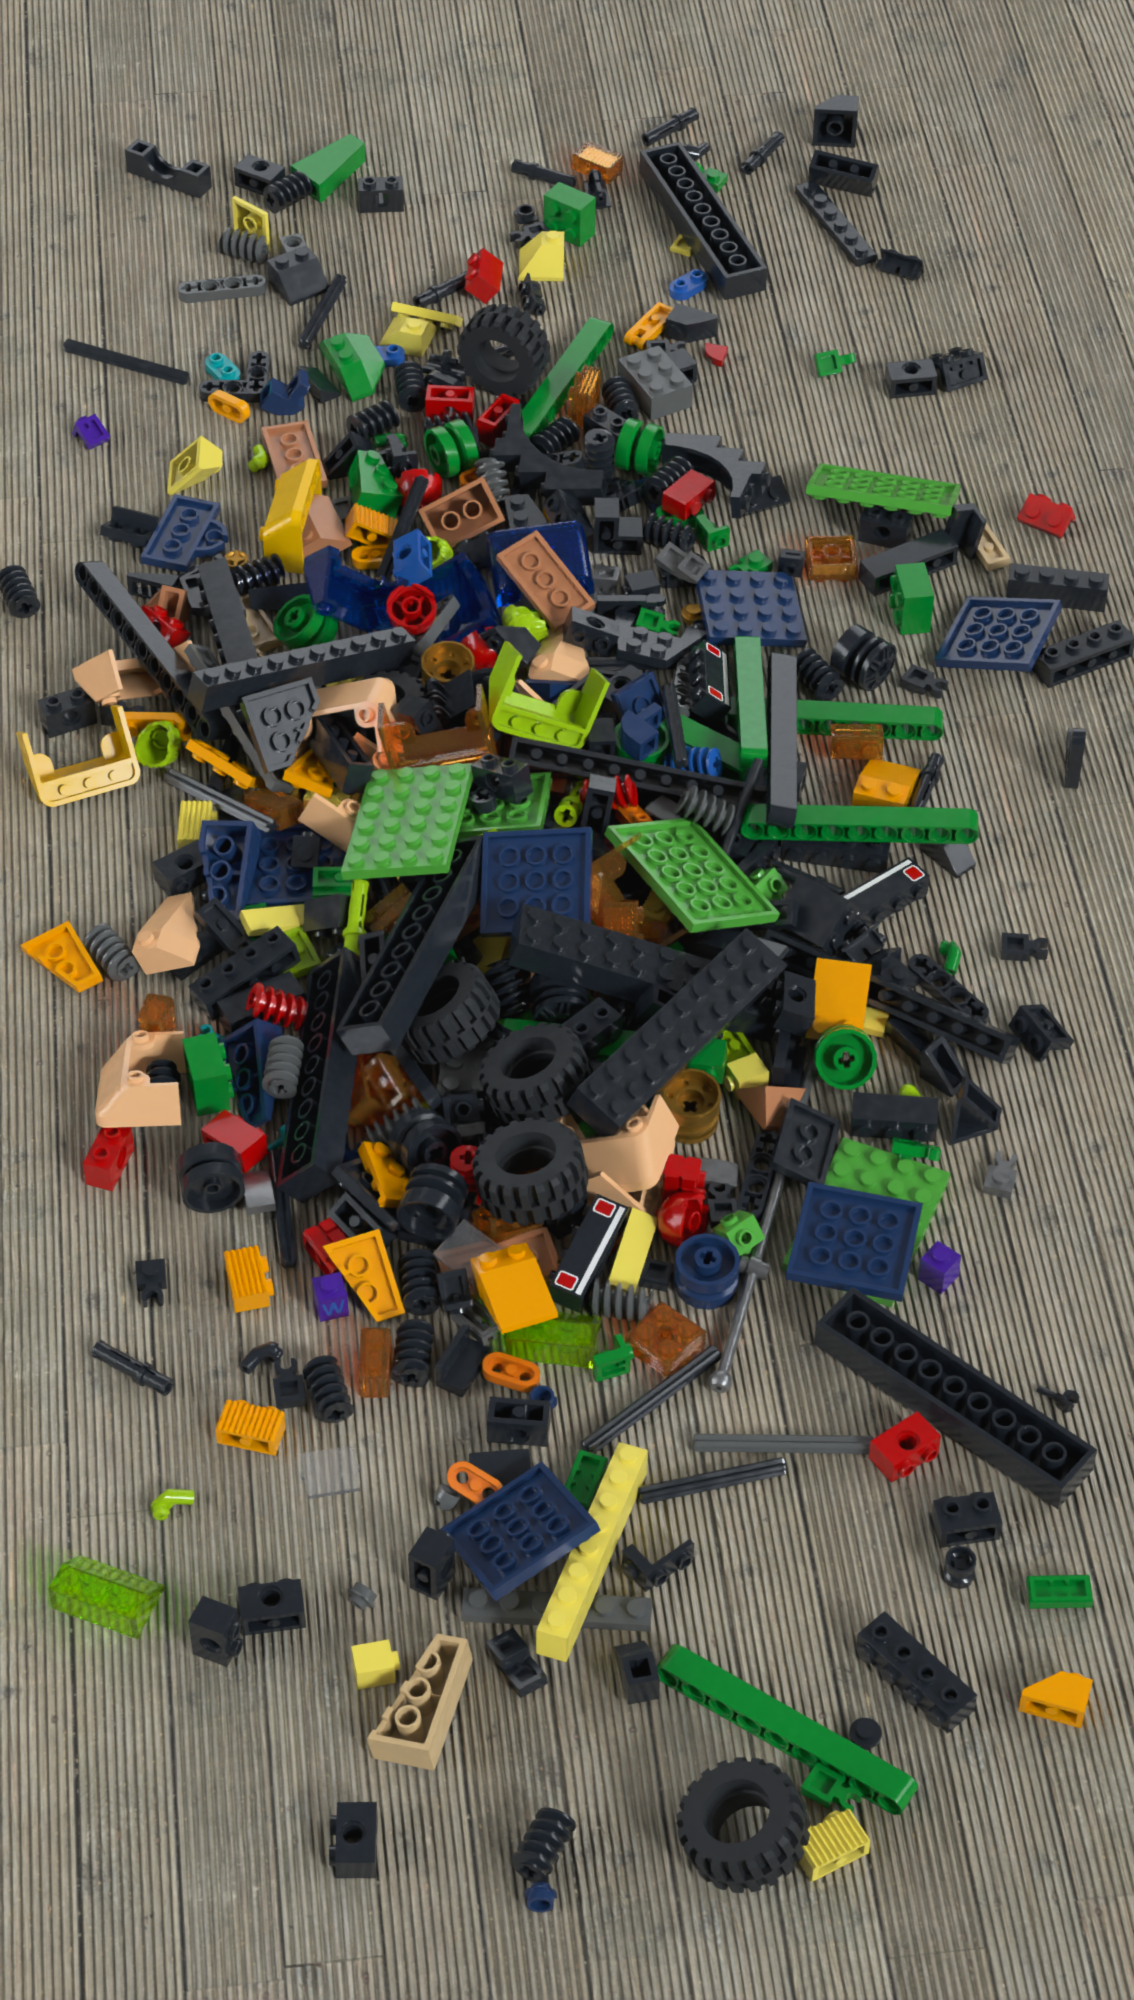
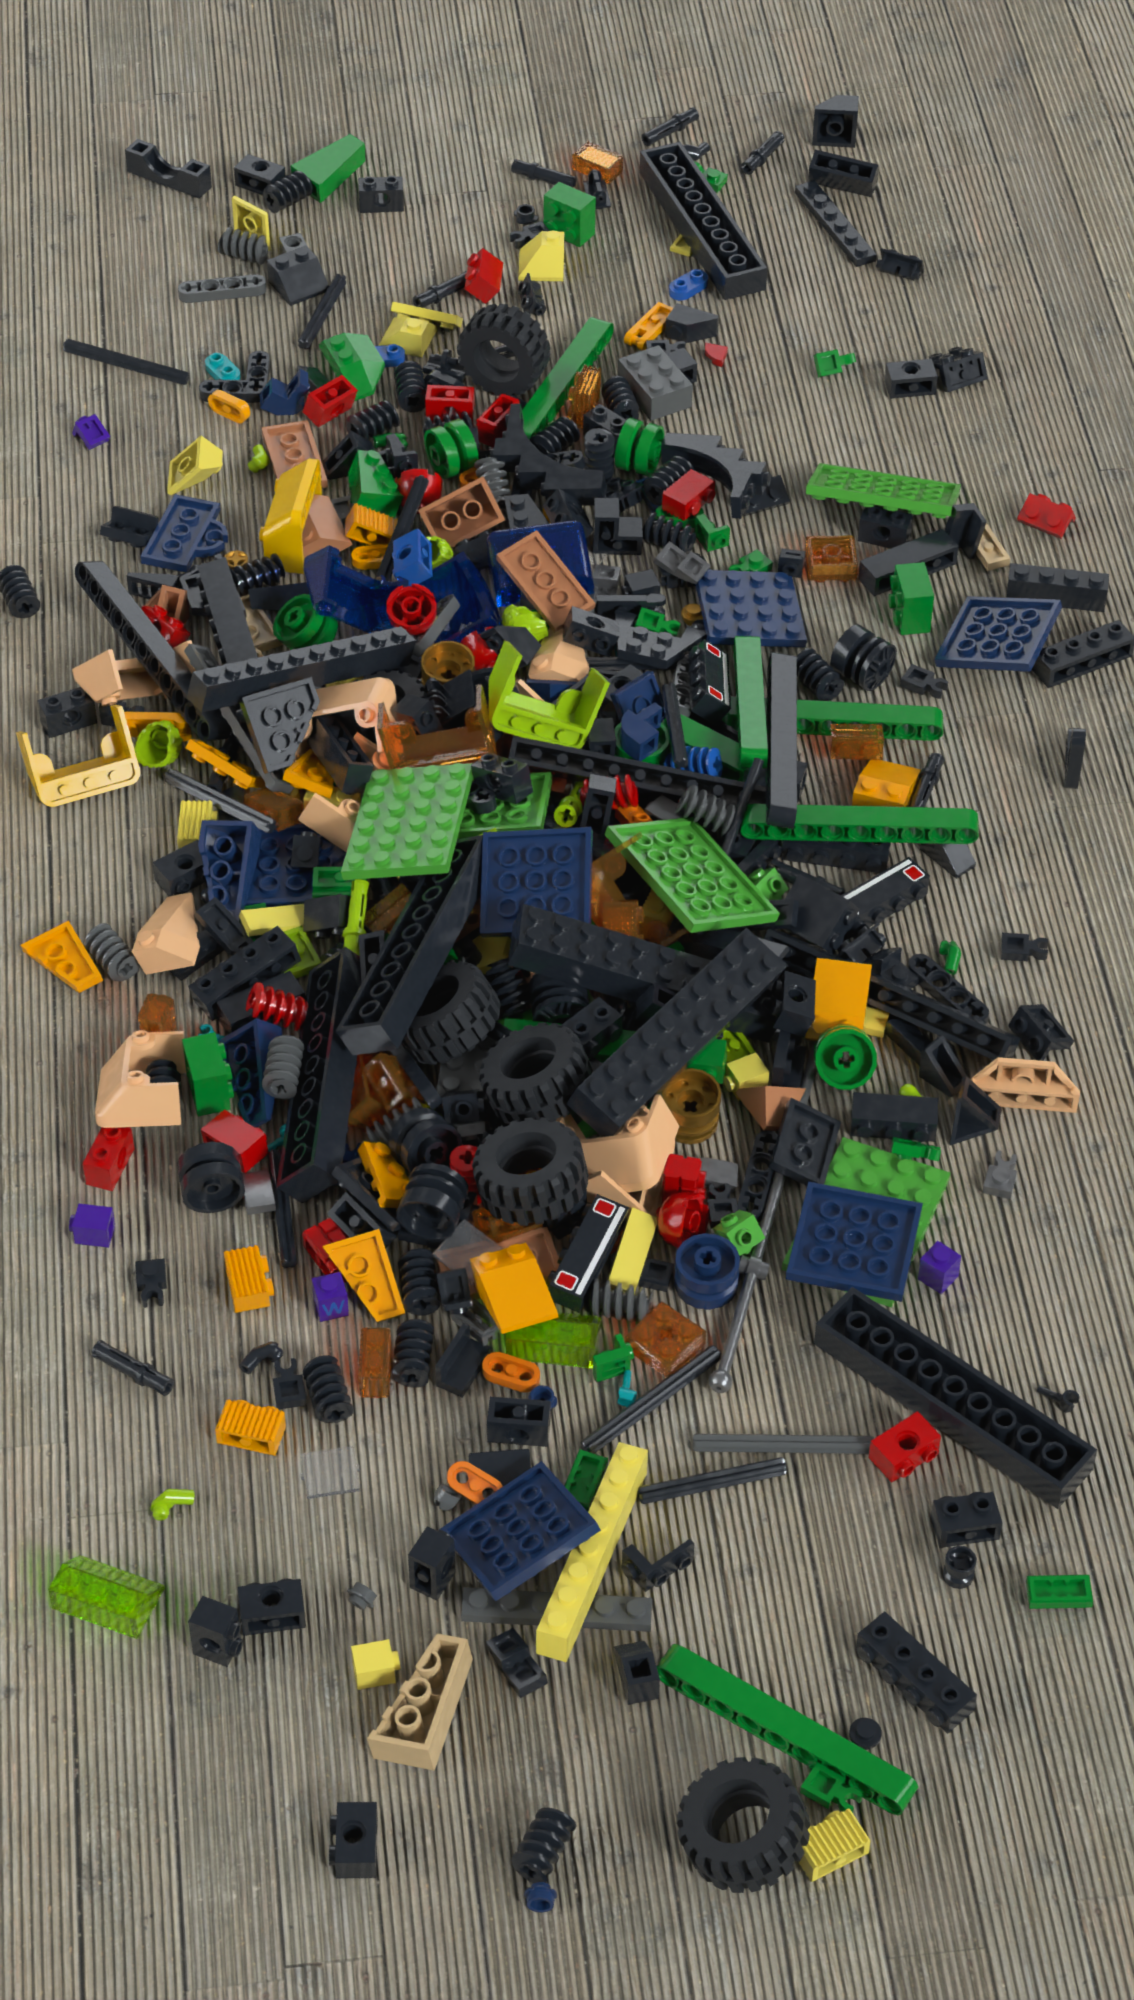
light orange slope [1018,1671,1093,1728] -> none
none -> dark purple brick [69,1203,115,1248]
none -> red brick [303,375,358,428]
none -> teal hand [617,1370,637,1407]
none -> light nougat wedge [970,1057,1080,1113]

